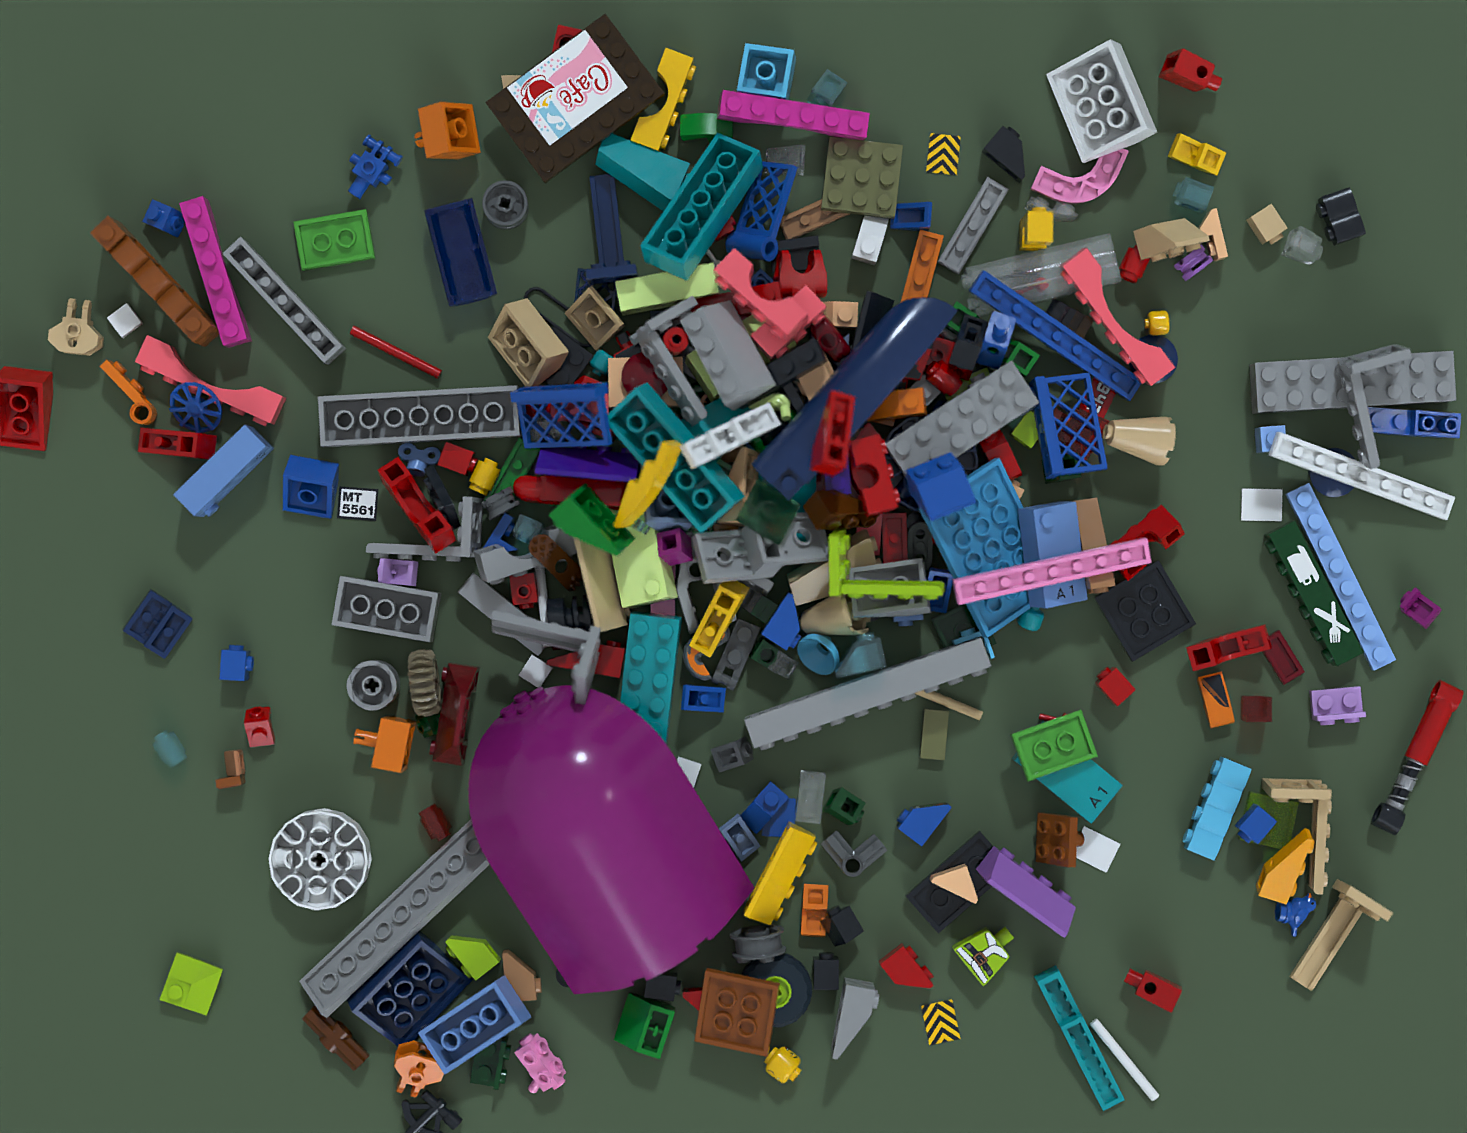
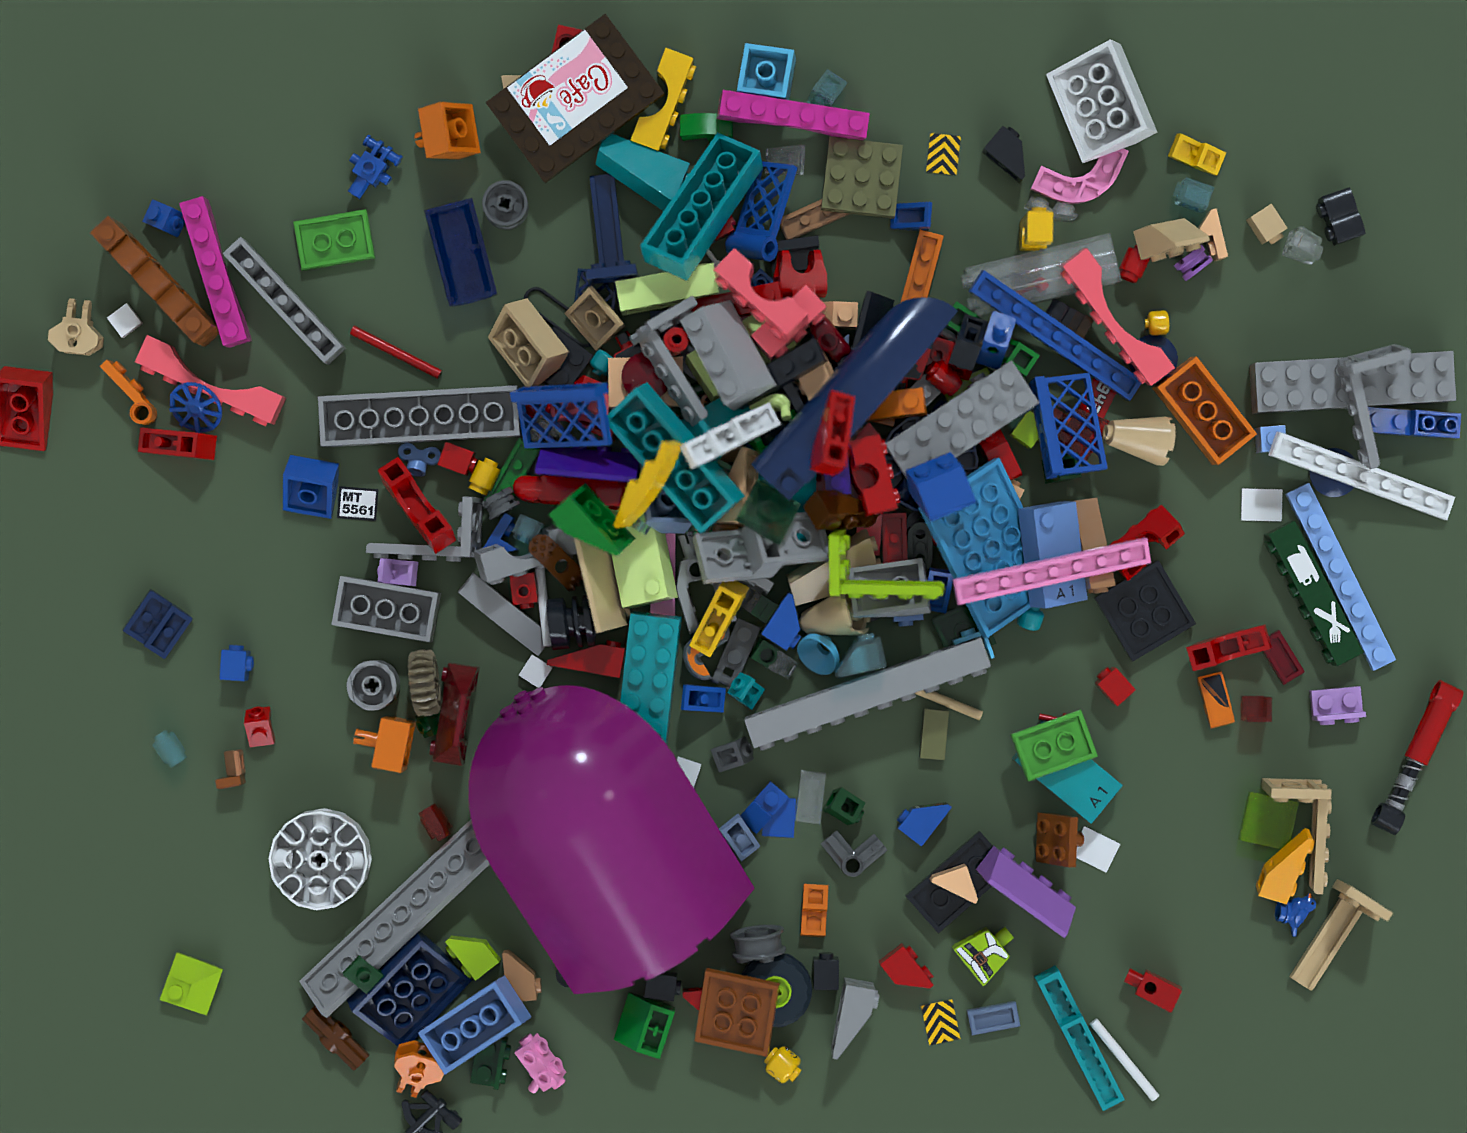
medium blue brick [173,425,274,517] -> none
black plate [423,465,461,530] -> none
light grey bracket [492,611,601,704] -> none
magenta brick [657,528,693,566] -> none
yellow slope [744,821,817,925] -> none
black brick [820,905,864,947] -> none
white slope [851,215,889,266] -> none
light grey tile [937,177,1009,275] -> none
red torso [1158,48,1222,92] -> none
medium azure brick [1182,757,1251,860] -> none
blue brick [1234,803,1277,844] -> none
magenta bracket [1400,587,1442,629] -> none
none -> dark green bracket [342,955,384,994]
none -> teal bracket [727,672,765,710]
none -> sand blue tile [967,1001,1020,1035]
none -> orange brick [1152,356,1257,465]

